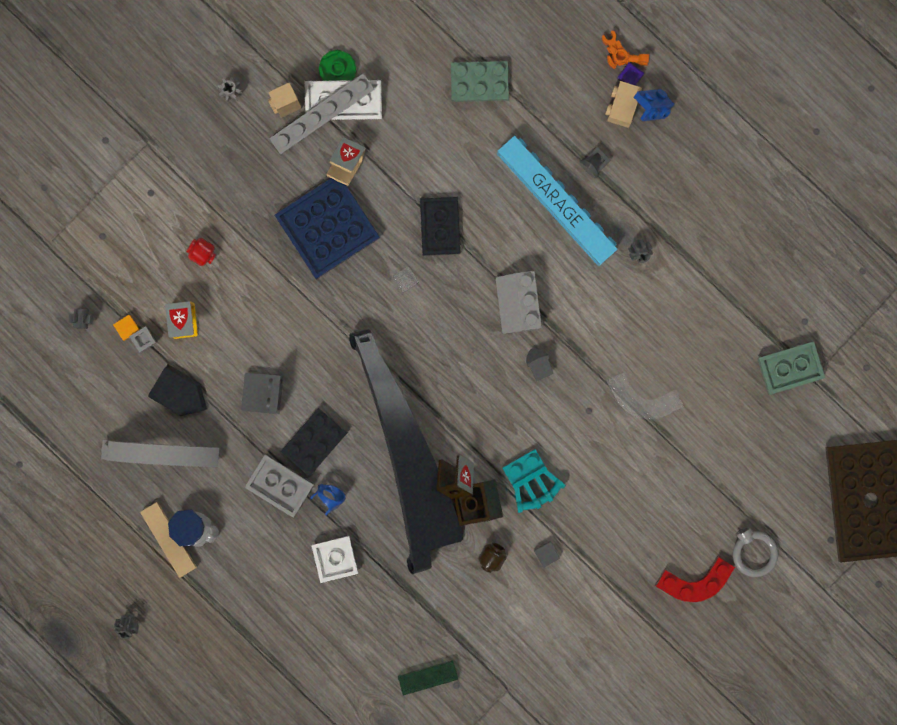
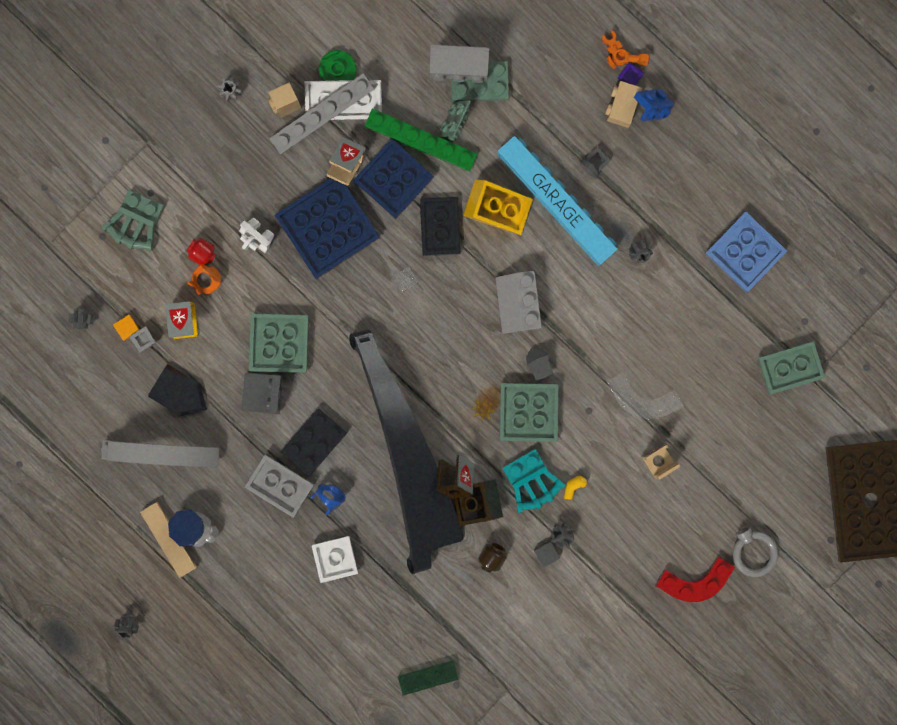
none -> sand green plate [101,190,165,251]
none -> orange piece [187,264,221,295]
none -> white hips [239,218,274,253]
none -> sand green plate [249,314,309,373]
none -> dark blue plate [353,139,434,220]
none -> green plate [365,108,477,172]
none -> light grey slope [430,45,489,83]
none -> sand green hinge [440,100,471,142]
none -> yellow slope [463,180,533,235]
none -> clear yellow gear [472,398,495,421]
none -> sand green plate [500,383,559,442]
none -> dark grey gear [551,523,574,549]
none -> yellow arm [563,476,587,500]
none -> tan piece [641,444,681,480]
none -> medium blue plate [705,212,787,293]

